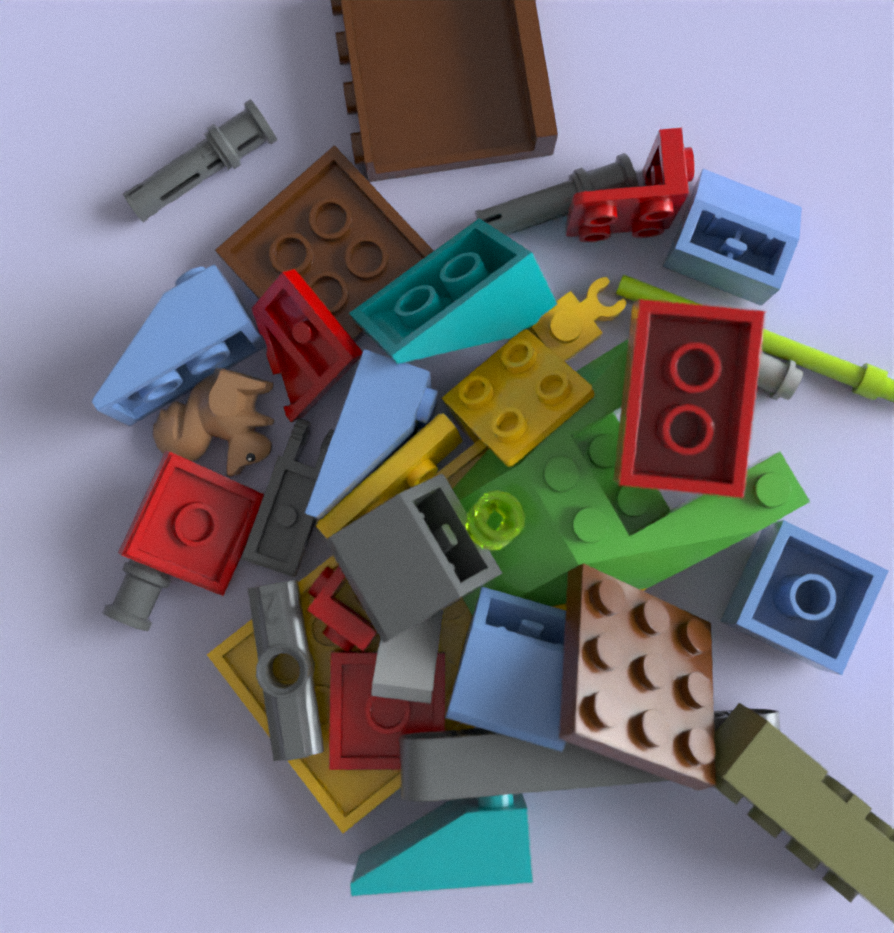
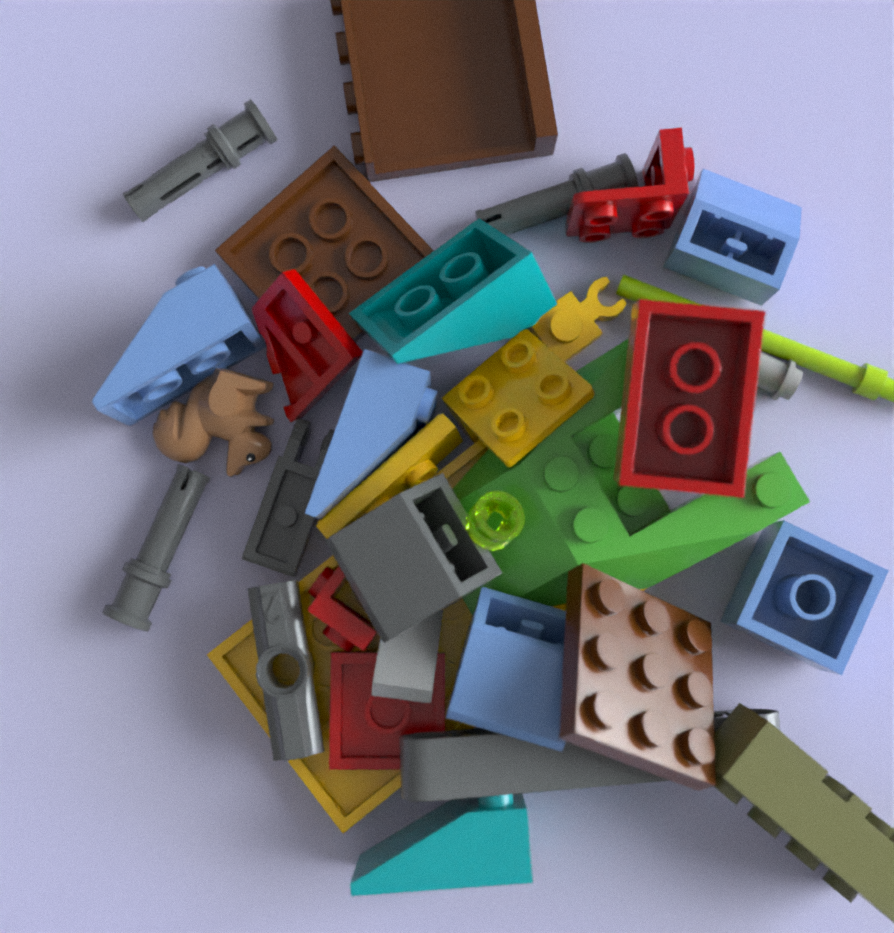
red tile [118,451,264,596] -> none

